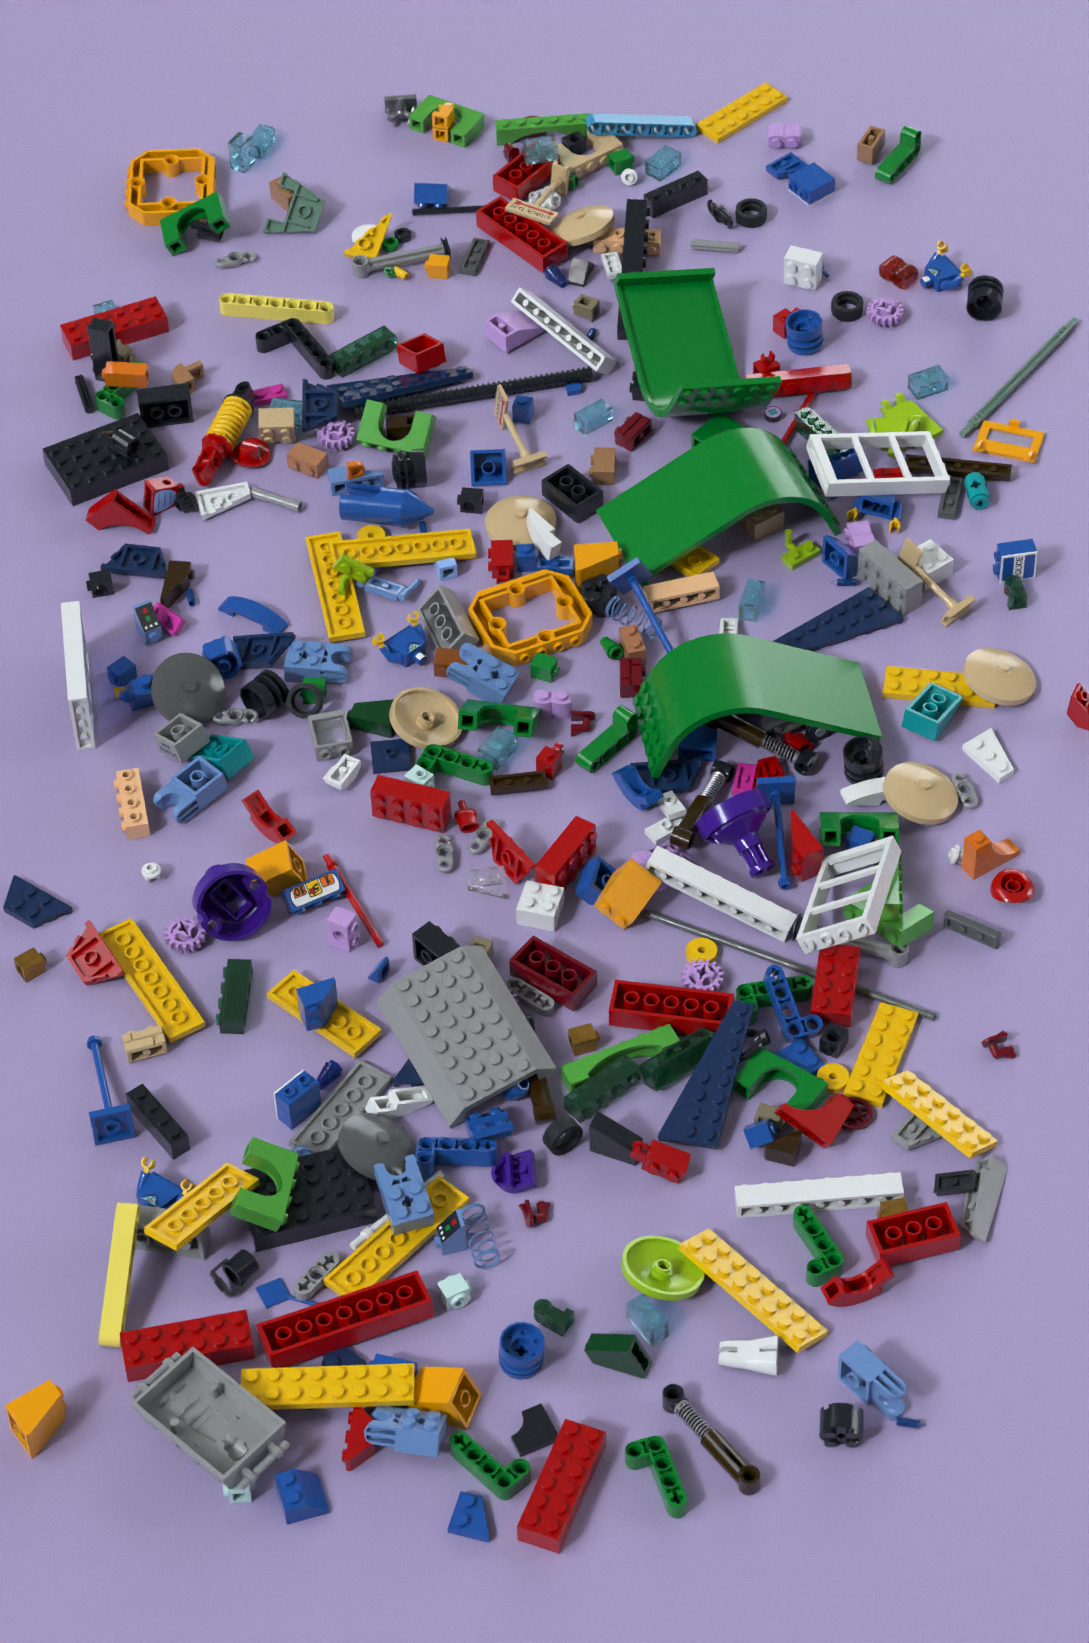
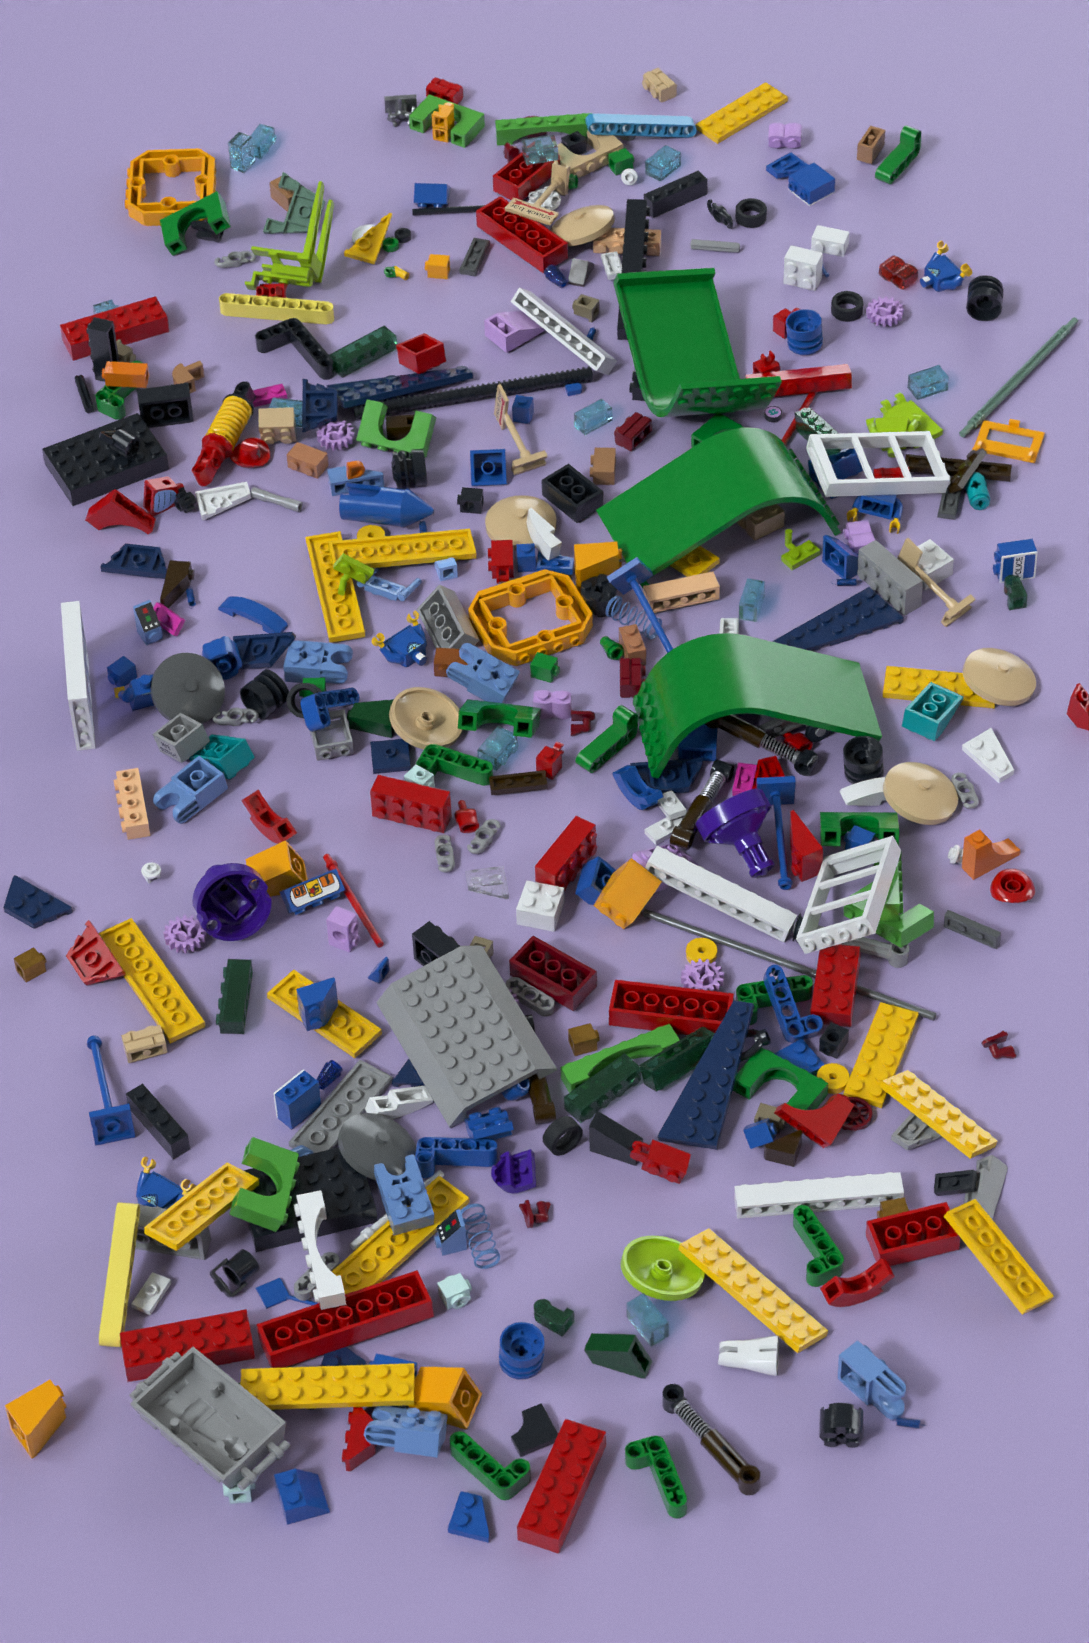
black brick [86,569,114,598] -> none
white slope [322,754,361,790] -> none
light grey piece [352,236,451,279] -> none
red wing [486,819,536,884] -> none
none -> white plate [131,1272,171,1315]
none -> lime piece [244,181,334,291]
none -> red hips [256,284,287,298]
none -> white arch [294,1190,346,1310]
none -> blue beam [300,687,360,732]
none -> red brick [426,77,464,104]
none -> tan brick [642,68,677,103]
none -> white brick [811,225,849,257]
none -> yellow plate [944,1199,1054,1315]
none -> dark brown plate [947,448,987,493]

